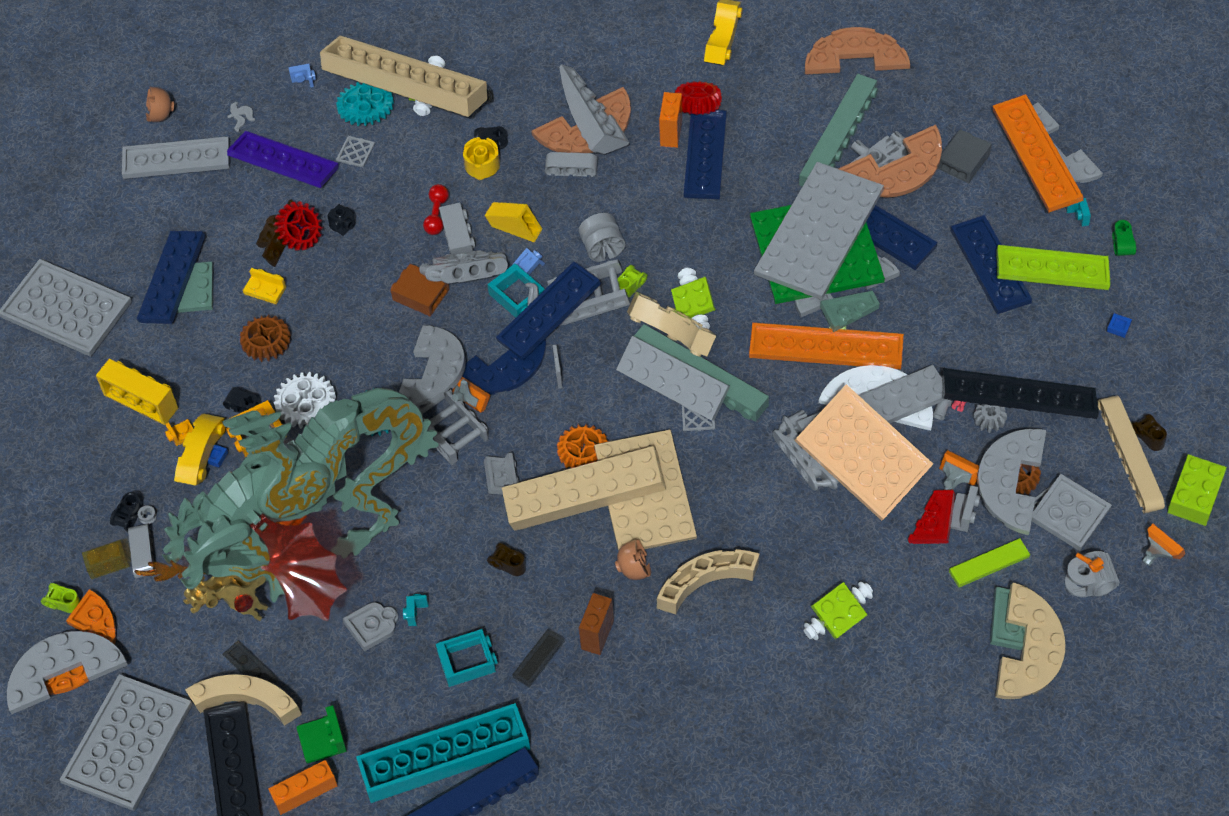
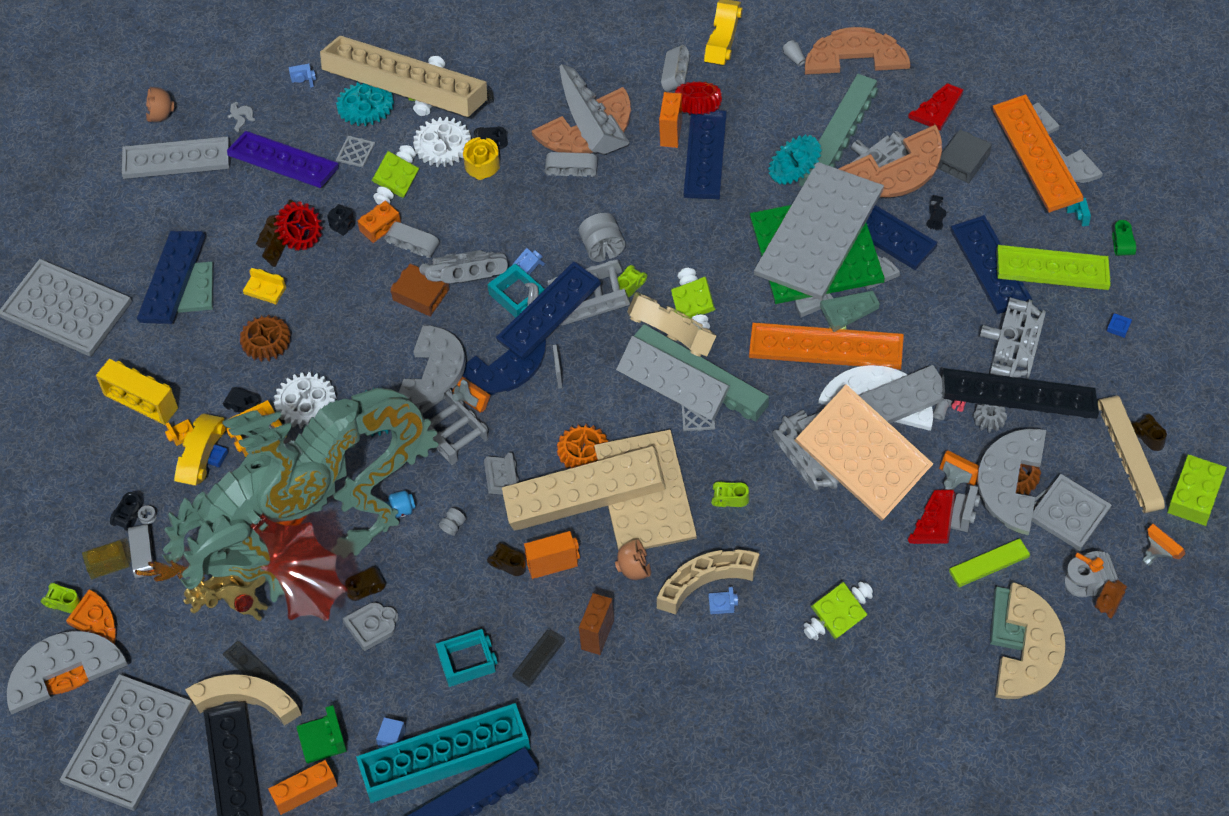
teal bracket [403,594,428,626] -> none
red piece [423,184,449,235] -> none
light grey brick [439,203,475,255] -> none
yellow slope [485,202,542,242] -> none
none -> dark brown piece [345,567,385,601]
none -> orange brick [357,201,401,243]
none -> lime plate [371,145,419,204]
none -> medium blue brick [376,717,406,748]
none -> light grey beam [384,222,439,258]
none -> dark azure head [386,491,415,518]
none -> white gear [413,117,471,167]
none -> light grey wheel [439,508,466,536]
none -> orange brick [524,531,580,579]
none -> light grey beam [661,45,689,92]
none -> medium blue bracket [709,587,738,614]
none -> lime piece [711,482,750,507]
none -> teal gear [768,134,822,185]
none -> light grey cone [783,40,806,67]
none -> red wing [908,83,964,131]
none -> black connector [927,195,947,231]
none -> light grey piece [980,297,1046,379]
none -> dark orange hips [1095,580,1127,619]

